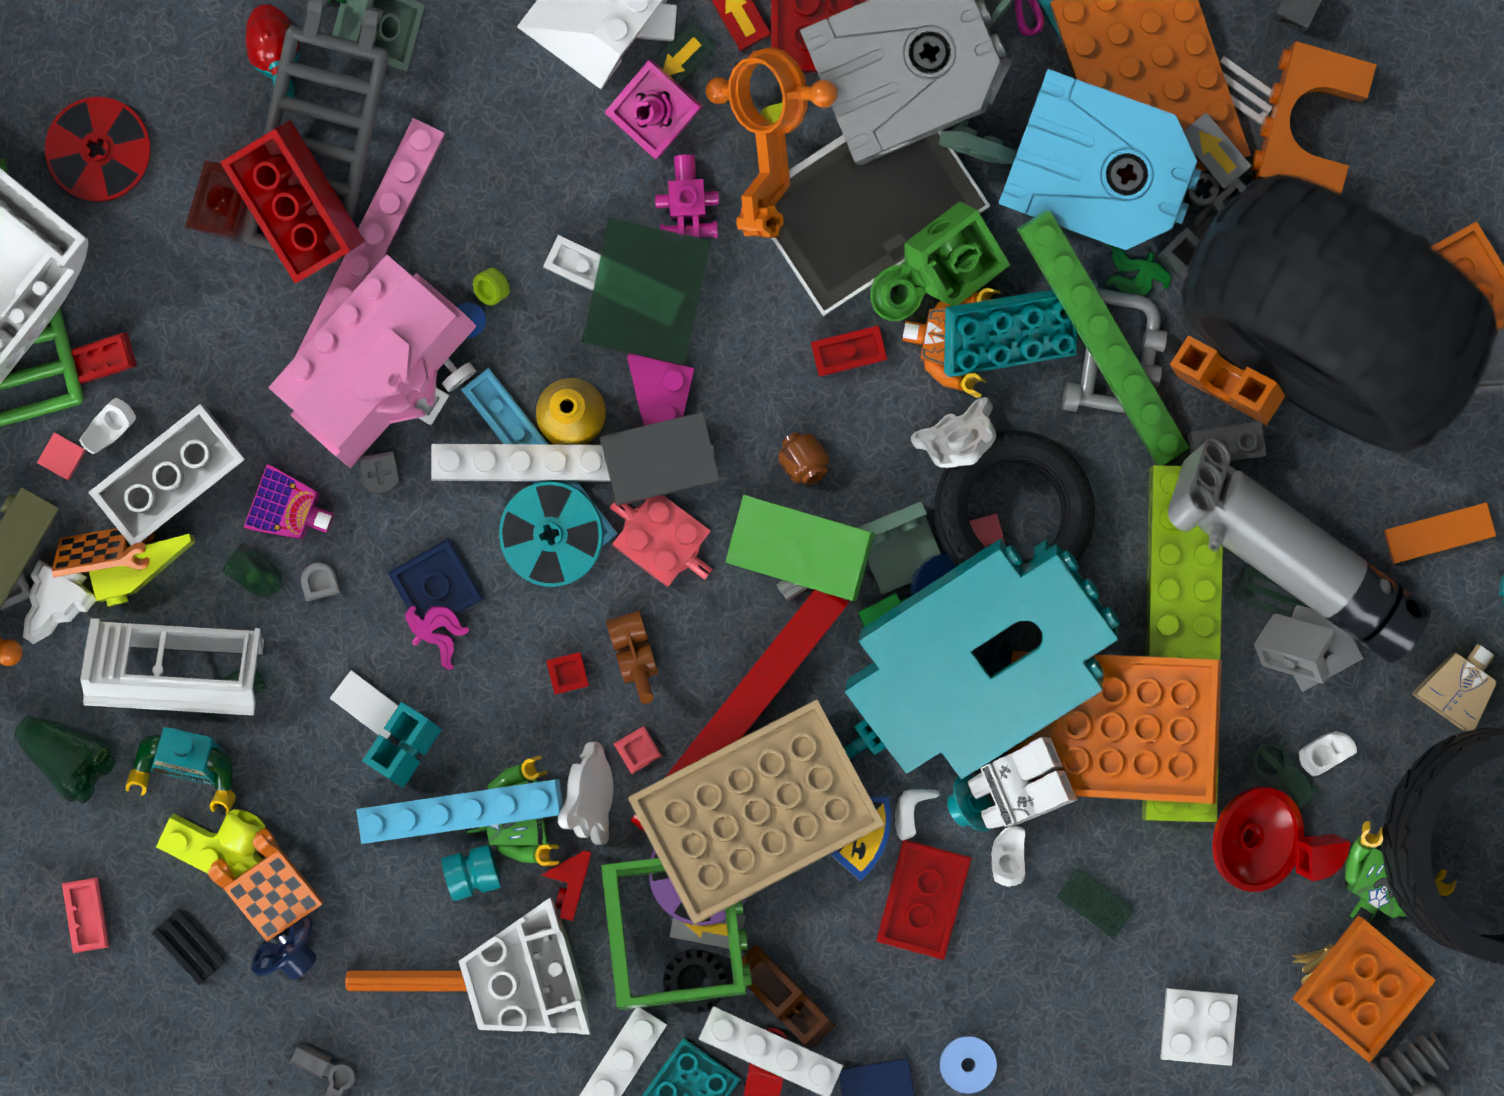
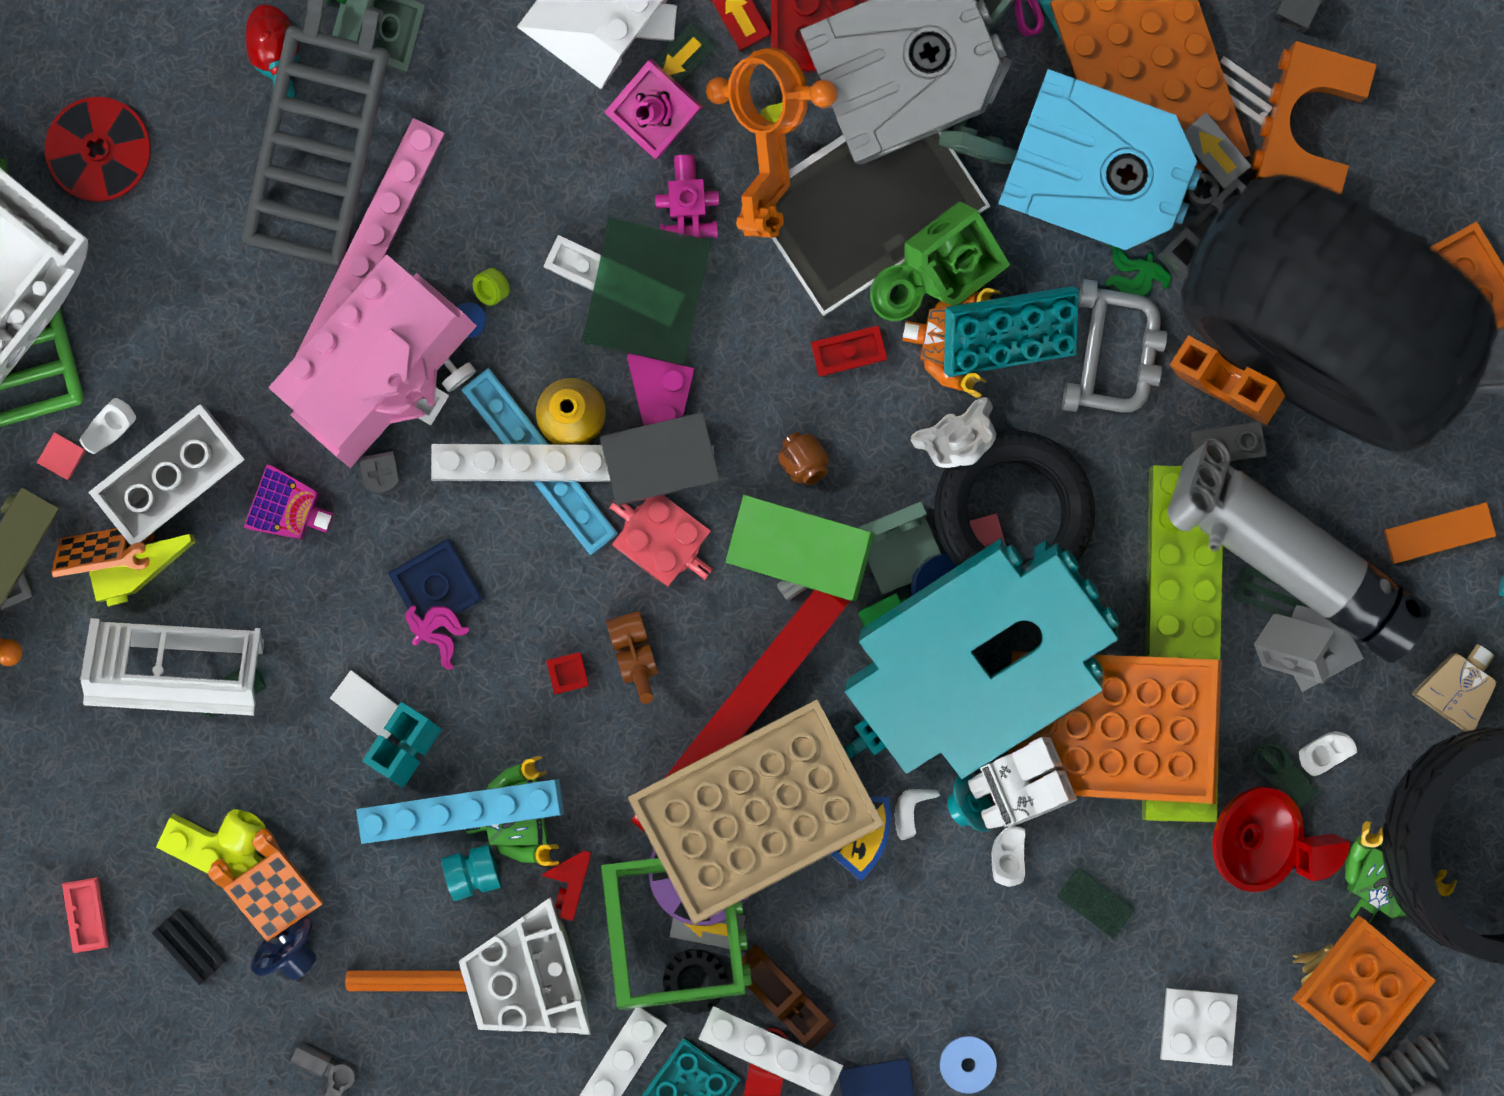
clear green cone [14,715,116,804] -> none
white rock [23,560,96,644] -> none
red plate [71,333,137,385] -> none
torso [125,727,236,815] -> none
clear red slope [185,161,248,243] -> none
red slope [220,120,365,284] -> none
clear green rock [222,543,282,597] -> none
light grey tile [301,562,341,602] -> none
teal piece [499,481,604,587] -> none
white tile [558,742,613,845] -> none
coral tile [614,726,662,774] -> none
red tile [876,840,972,960] -> none
bright green plate [1017,210,1189,466] -> none

